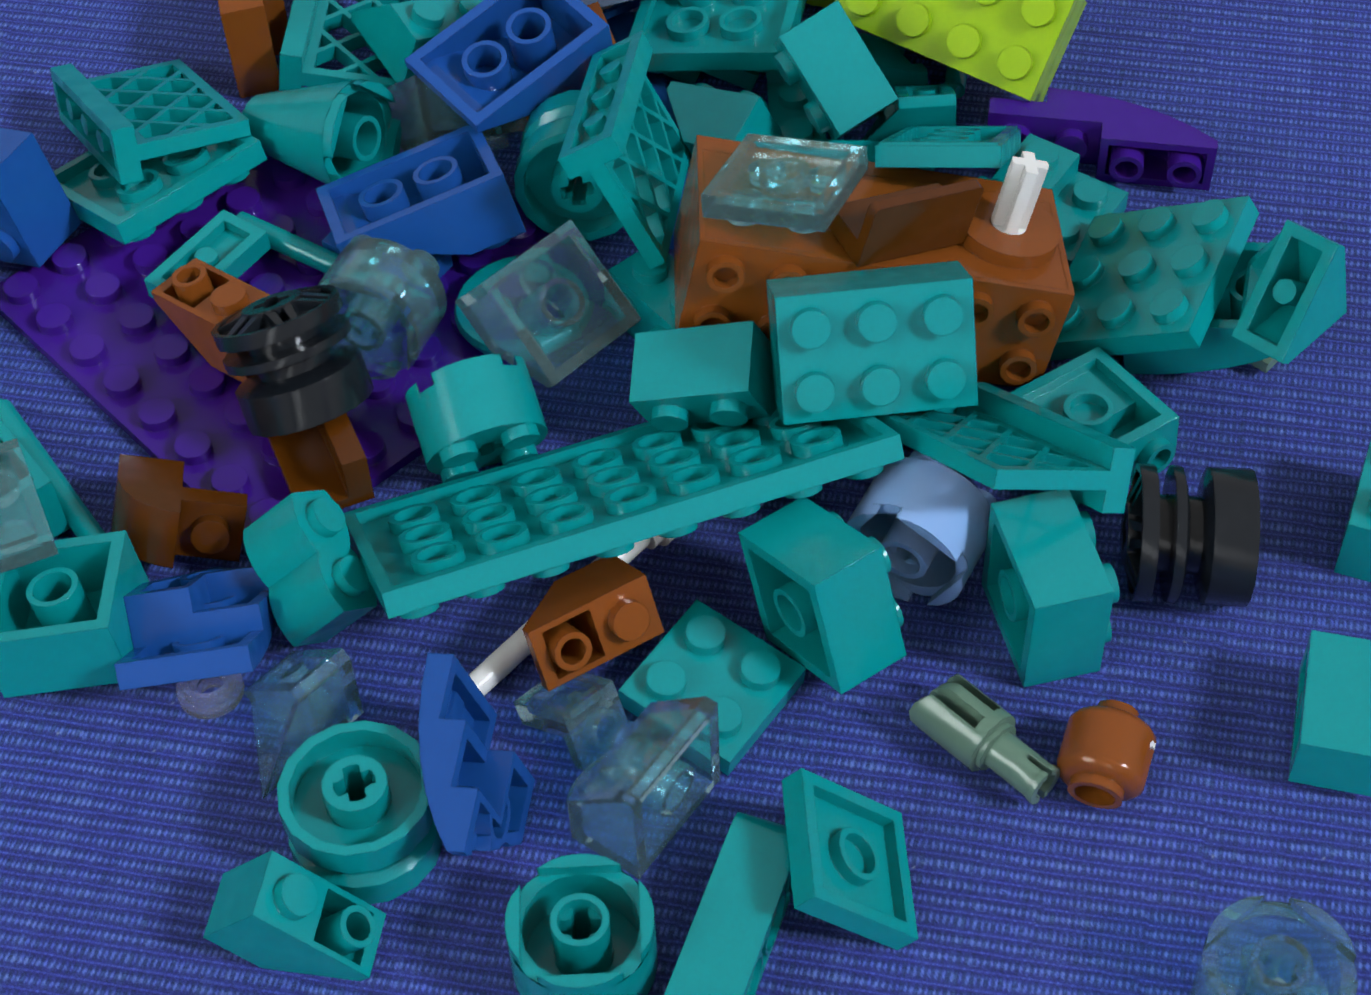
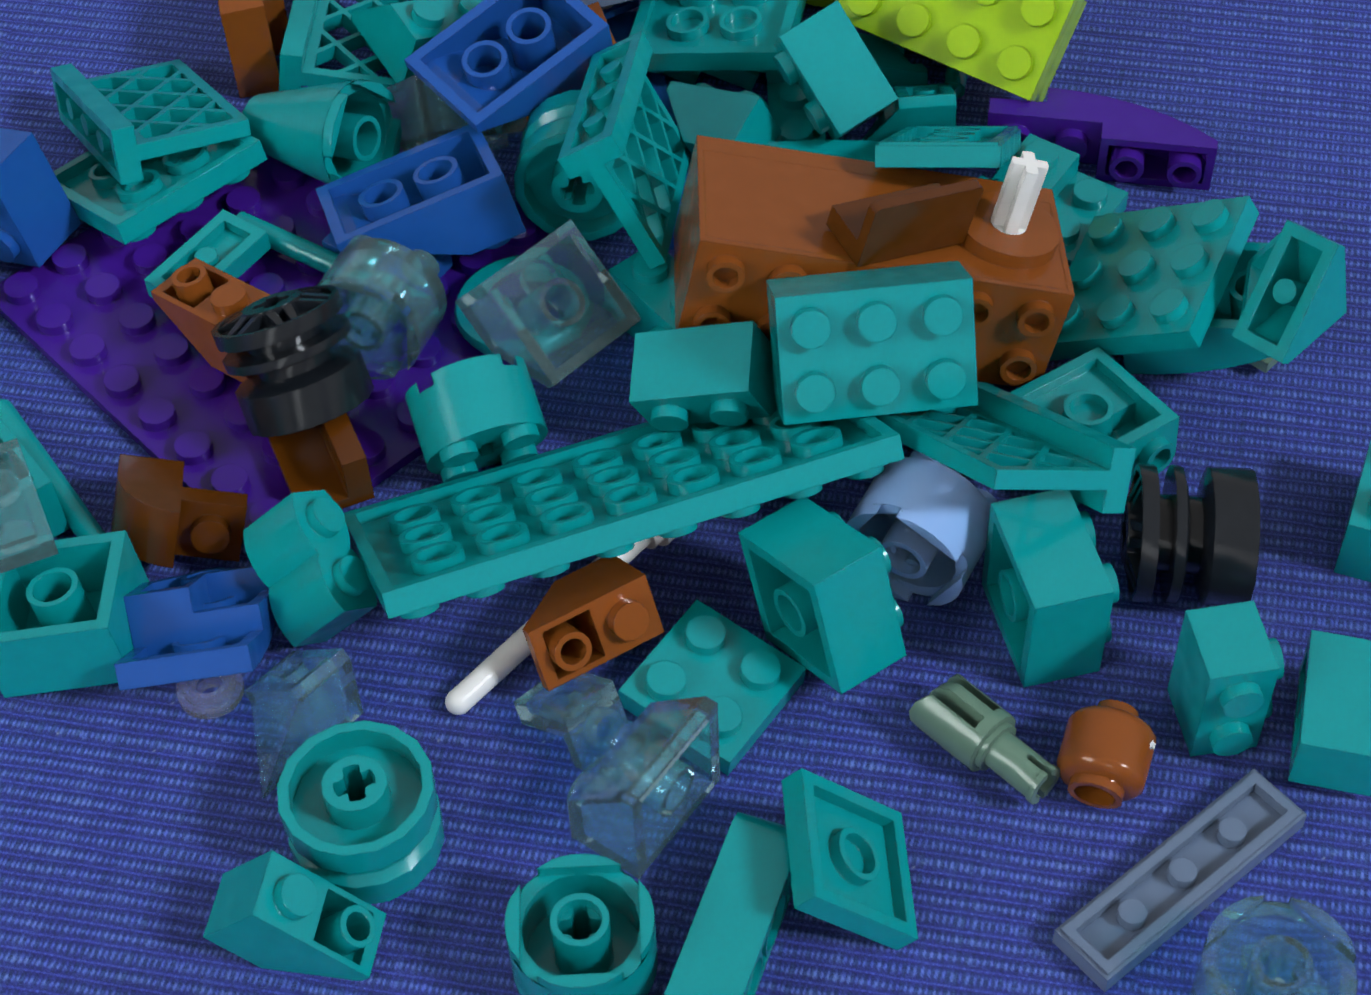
blue slope [418,653,535,856] -> none
clear light blue plate [701,133,868,234] -> none
none -> sand blue tile [1052,769,1307,992]
none -> teal brick [1167,600,1284,757]

